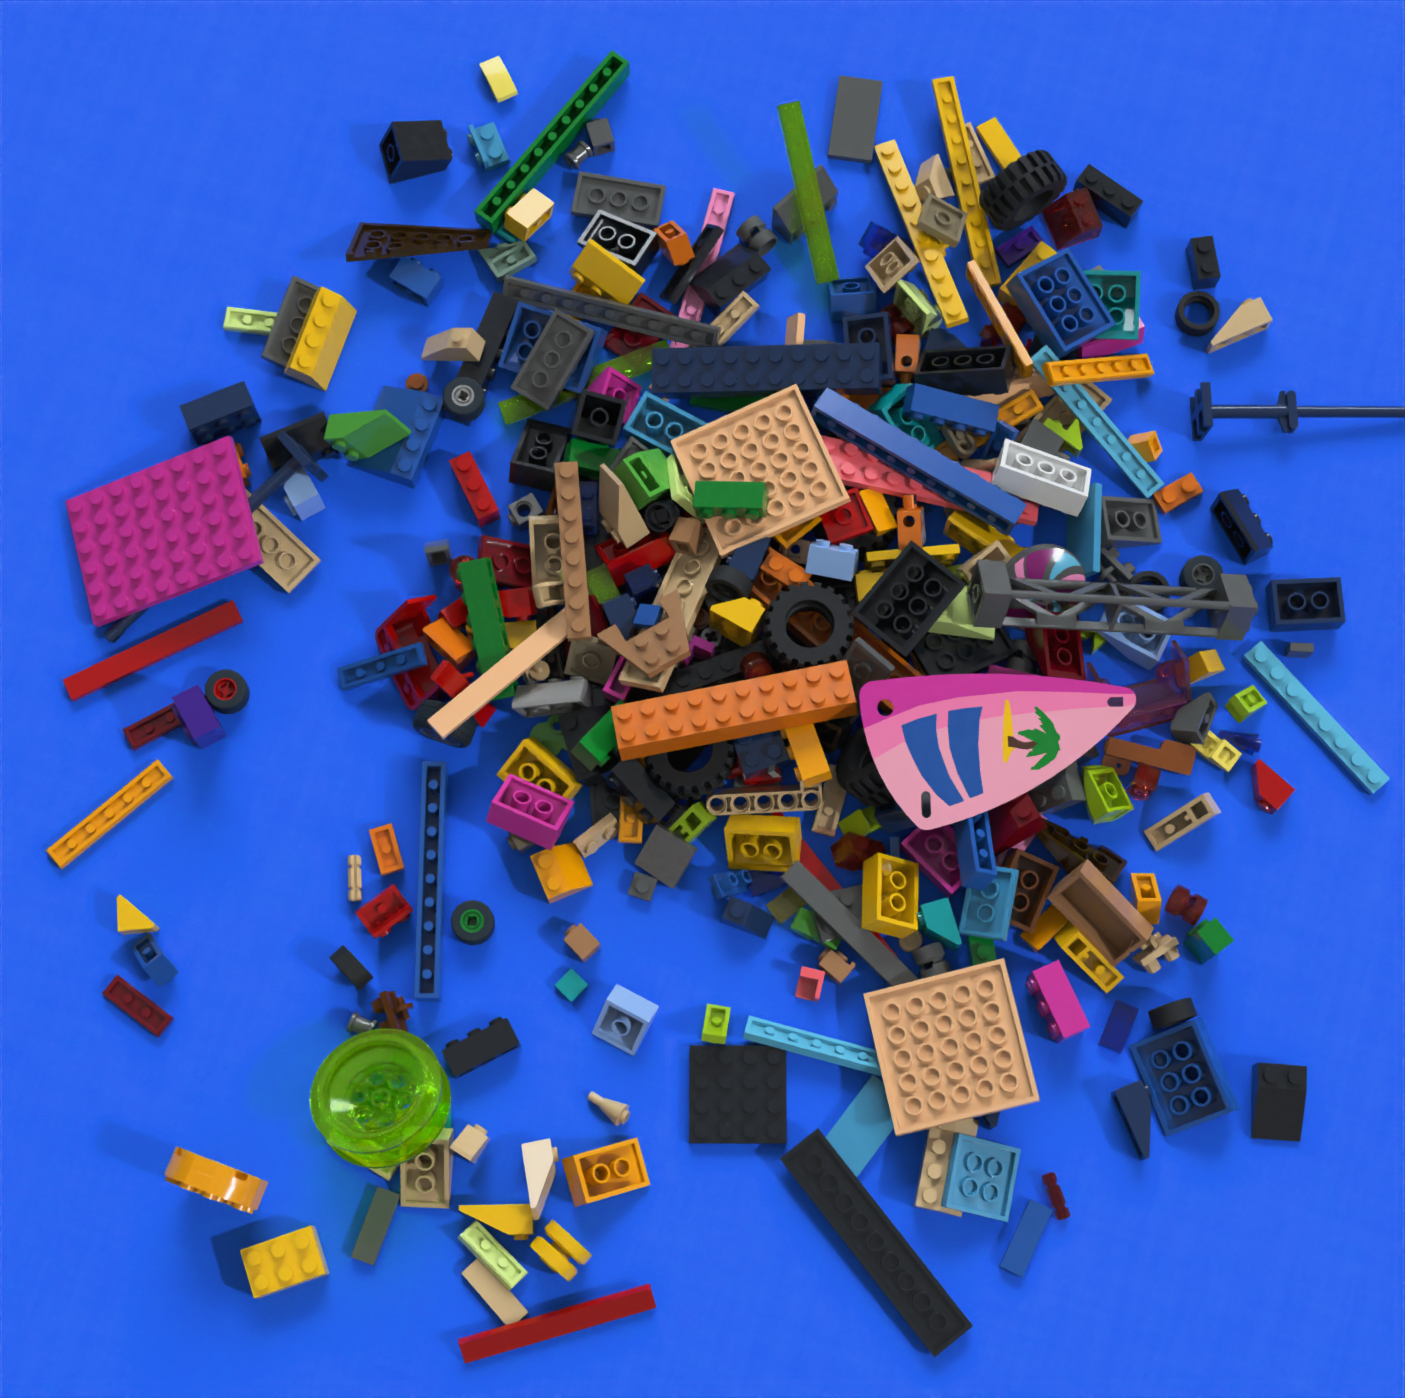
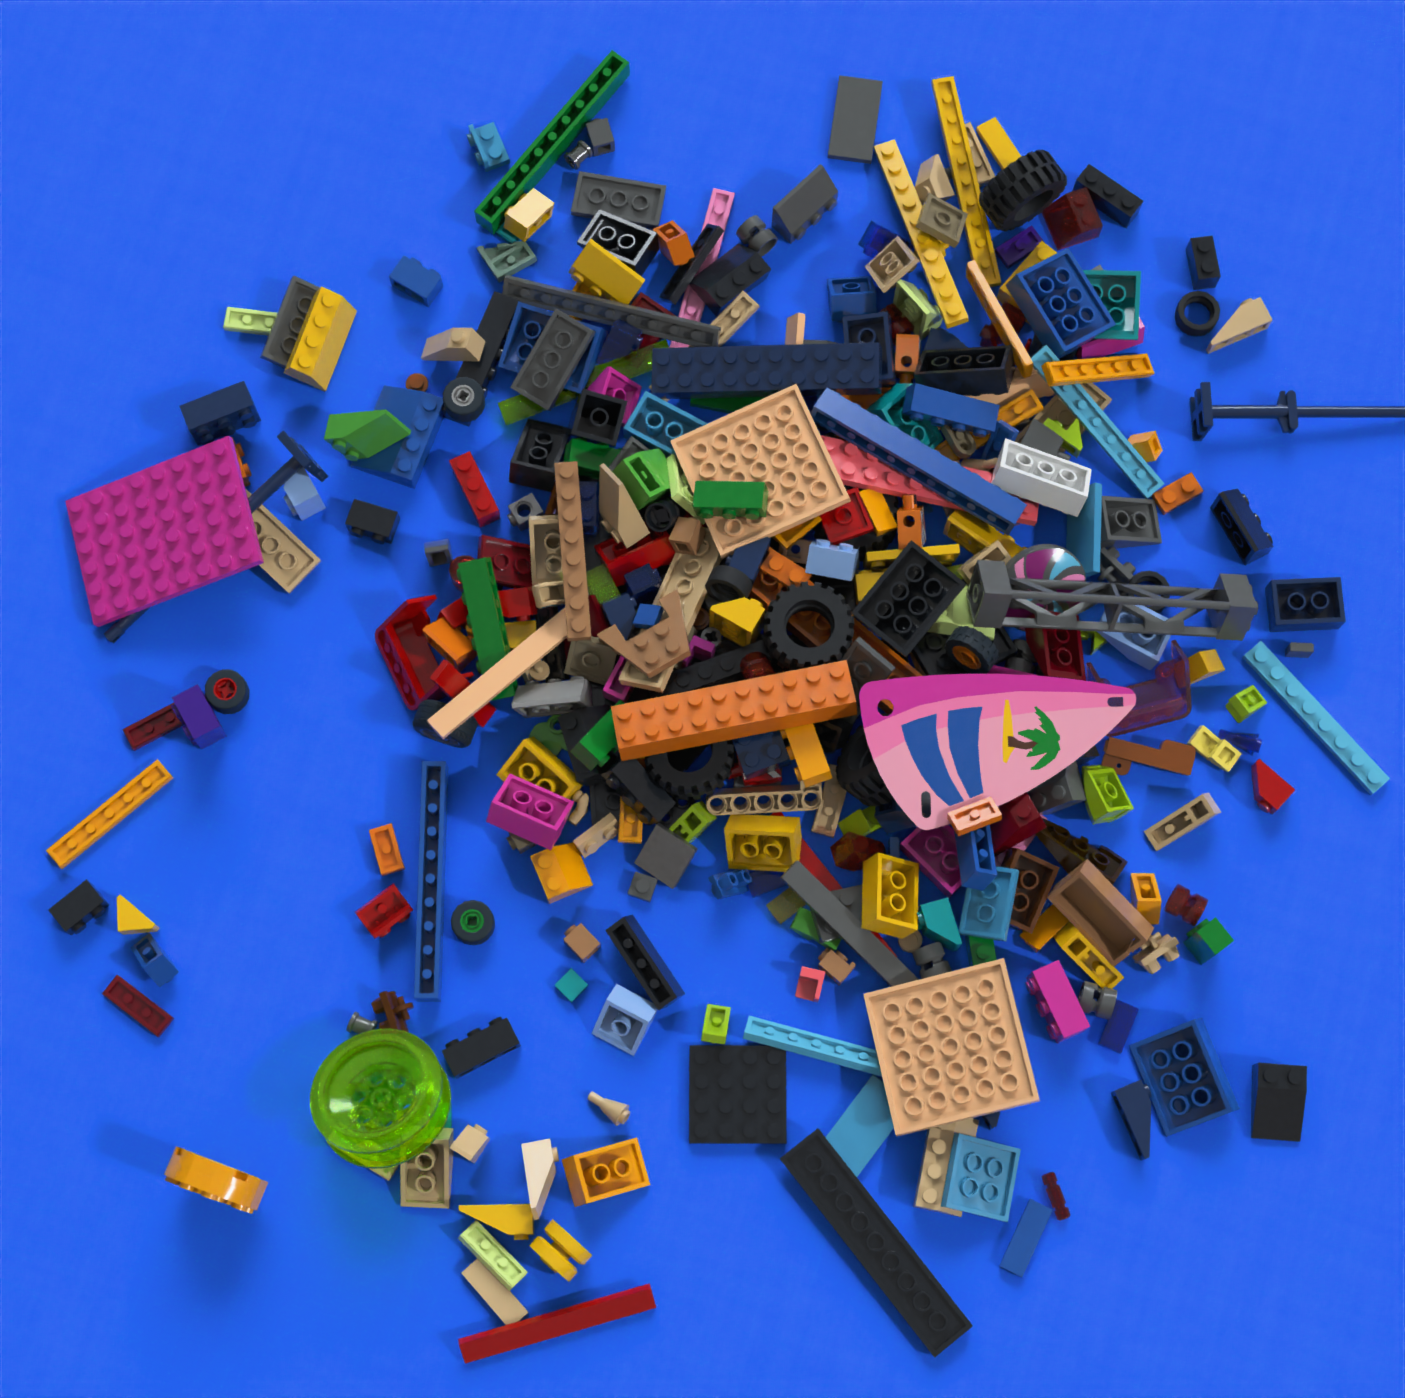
red tile [63,600,244,702] -> none
yellow brick [240,1226,330,1299] -> none
black slope [259,412,339,473] -> none
black tyre [329,945,373,990] -> none
blue tile [337,642,428,691] -> none
dark brown wing [346,222,492,262] -> none
tan axle [348,855,362,902] -> none
dark grey tile [351,1187,401,1266] -> none
black slope [379,120,453,184] -> none
light yellow slope [479,56,518,103] -> none
dark blue slope [721,896,774,939] -> none
clear neon green tile [776,101,840,284] -> none
clear red slope [1125,761,1161,801] -> none
black tyre [1148,997,1197,1030] -> none
dark grey slope [1170,692,1218,745] -> none
black wheel [1179,555,1223,588] -> none
none -> black brick [49,879,109,935]
none -> black brick [345,499,400,544]
none -> tan arm [567,790,589,826]
none -> clear blue slope [596,319,643,365]
none -> black brick [605,915,685,1010]
none -> black wheel [945,626,999,674]
none -> plate [947,797,1002,836]
none -> dark grey wheel [1078,980,1118,1020]

